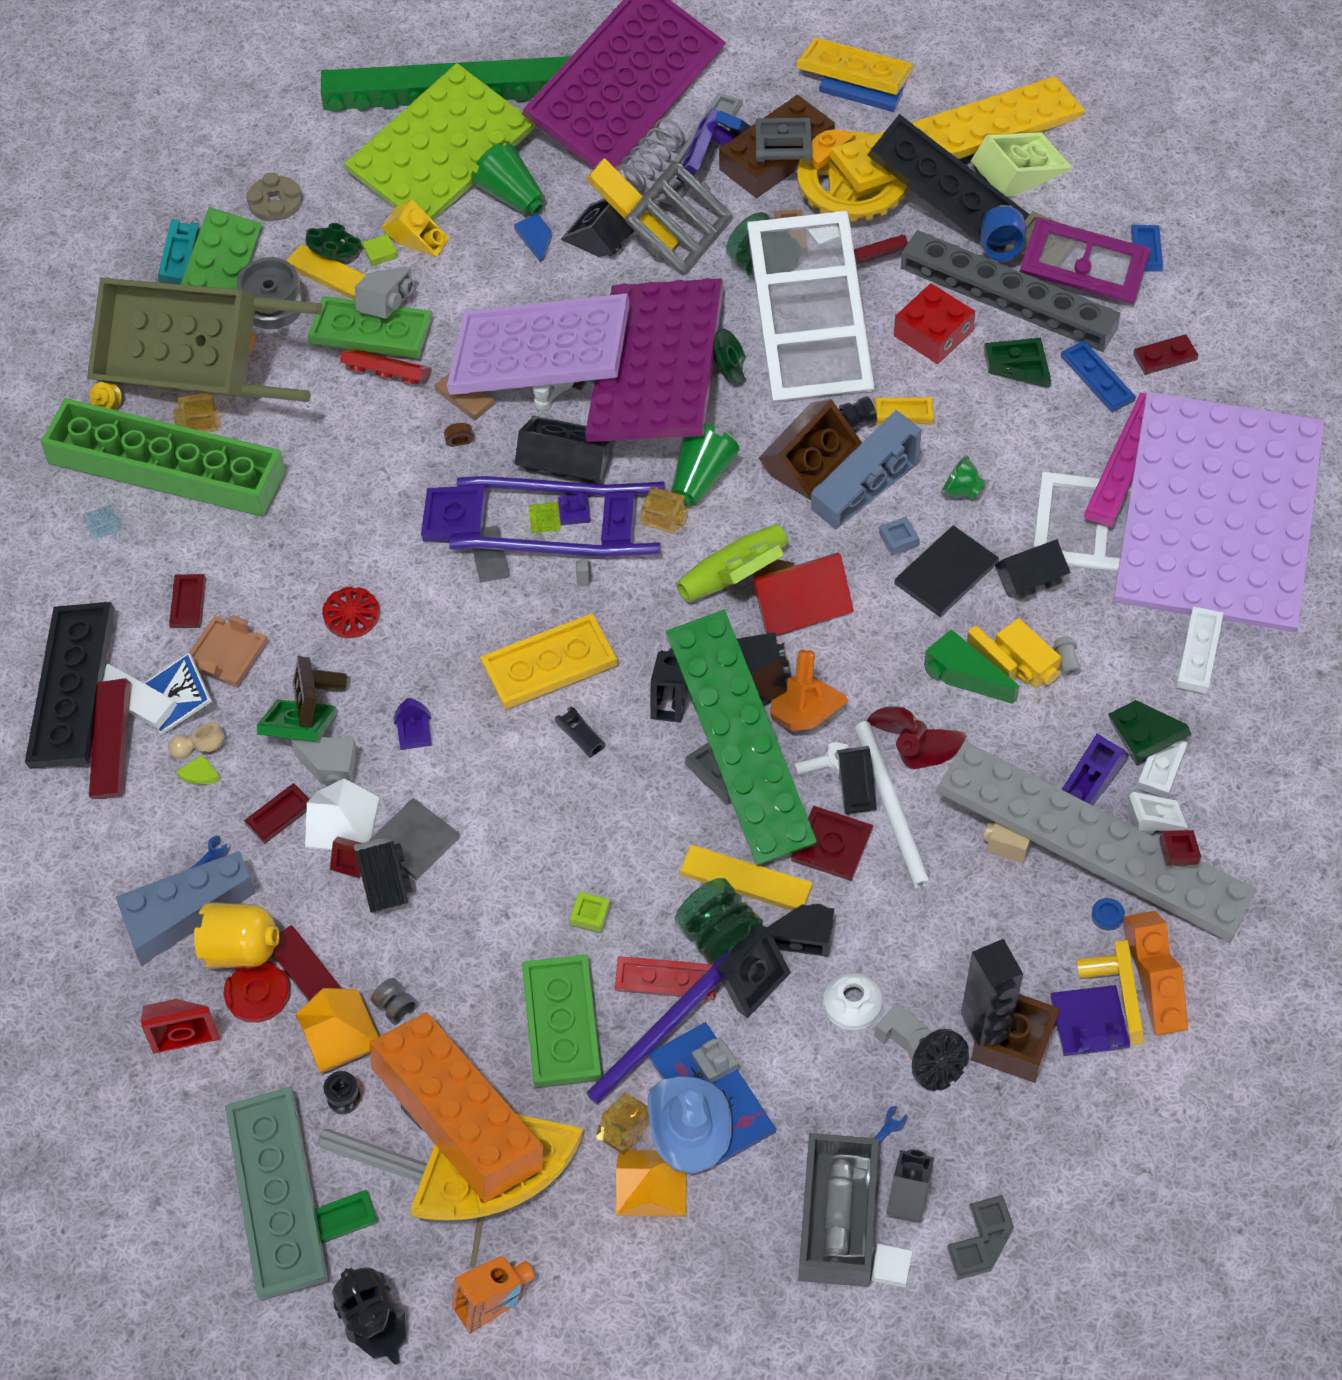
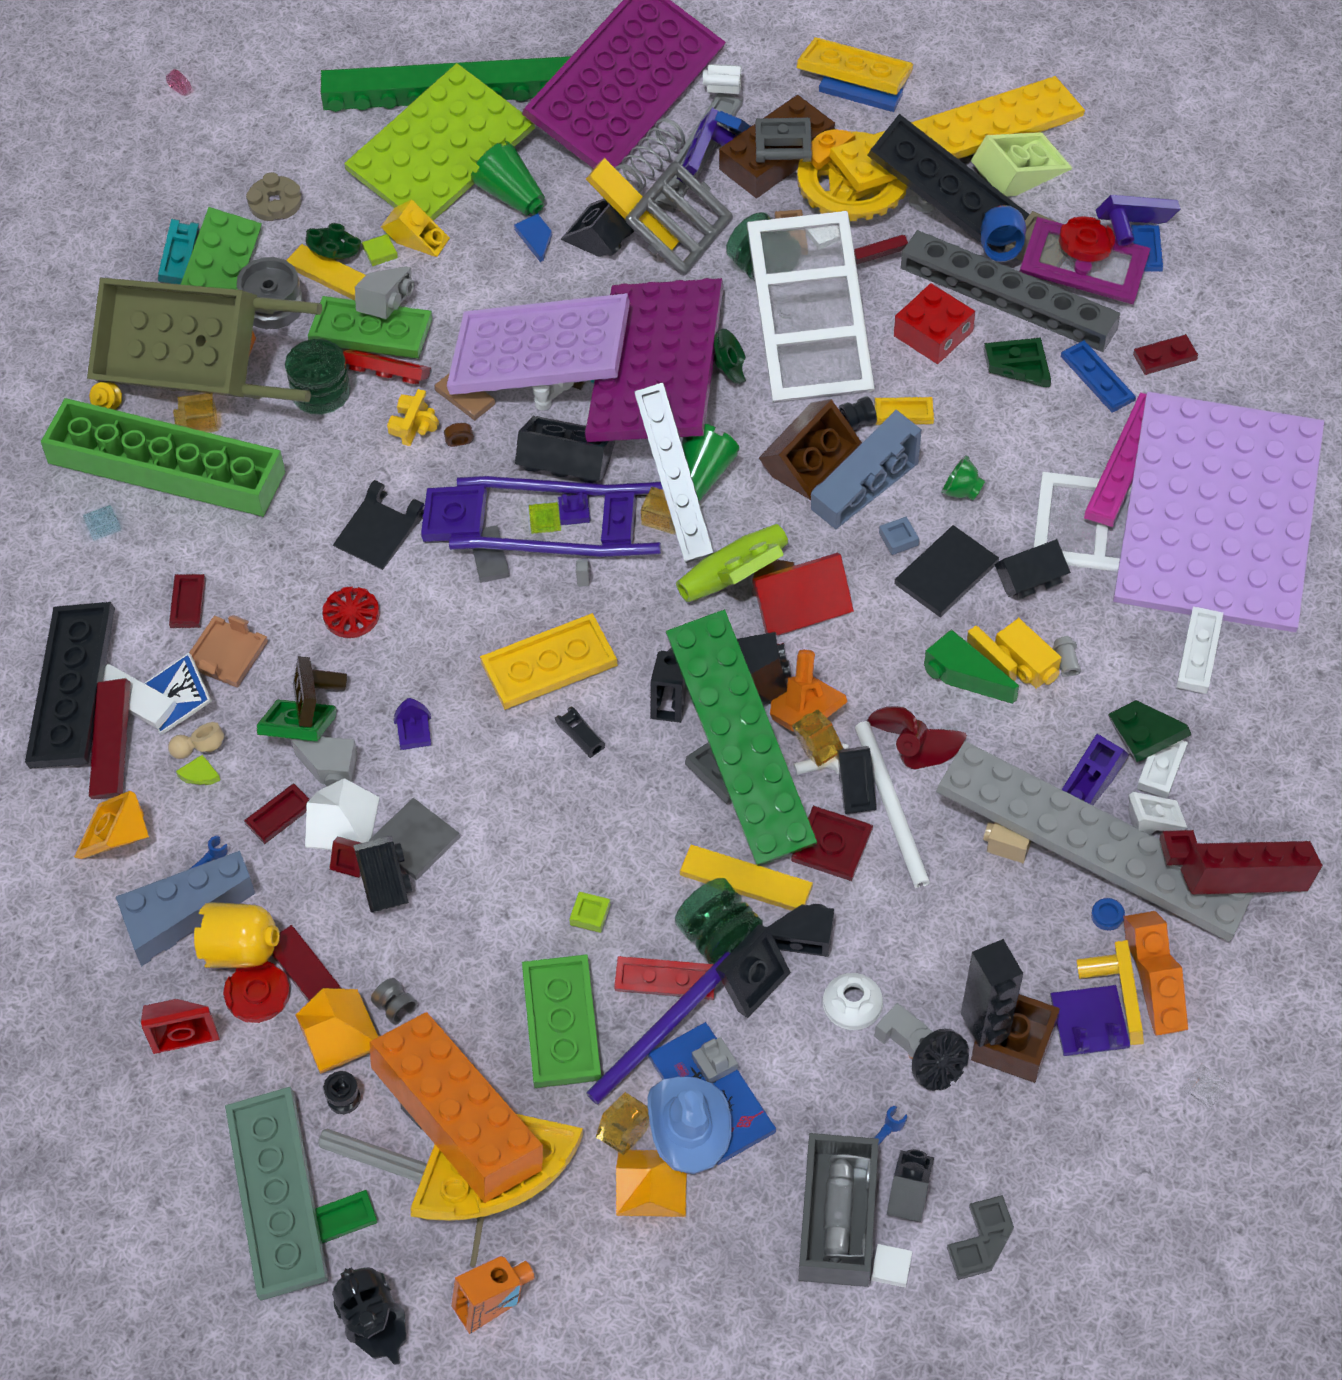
none -> light orange slope [74,791,149,859]
none -> clear pink tile [166,69,192,96]
none -> clear green wheel [285,339,351,415]
none -> black flag [333,480,425,570]
none -> yellow hips [387,389,439,446]
none -> plate [634,383,714,563]
none -> white brick [703,64,742,94]
none -> clear yellow brick [792,709,844,767]
none -> red tile [1058,216,1115,262]
none -> dark purple piece [1095,195,1181,246]
none -> dark red brick [1180,841,1323,894]

